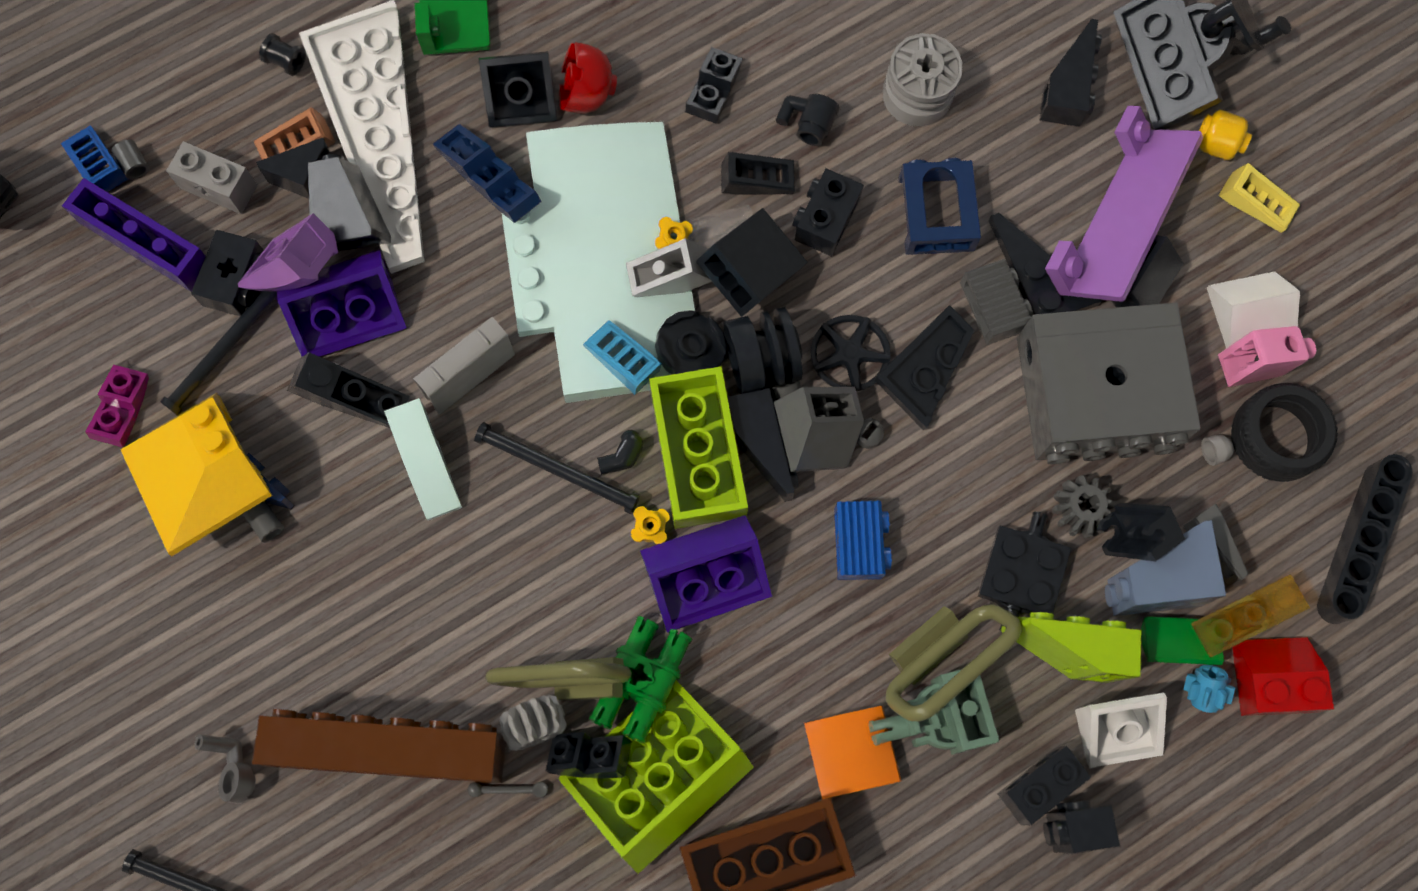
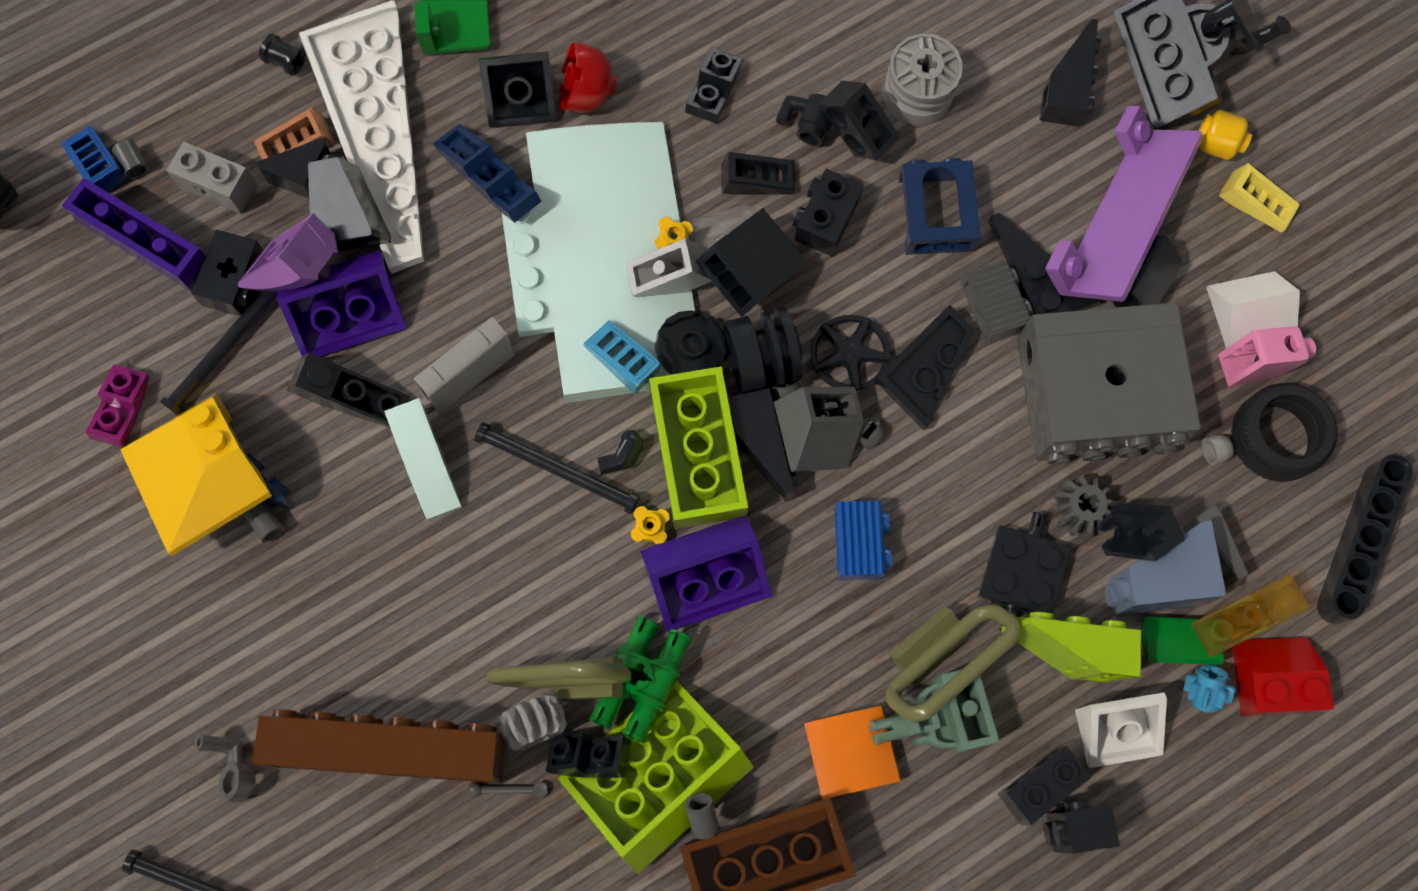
none -> dark grey hinge [685,793,719,839]
none -> black brick [819,81,900,160]

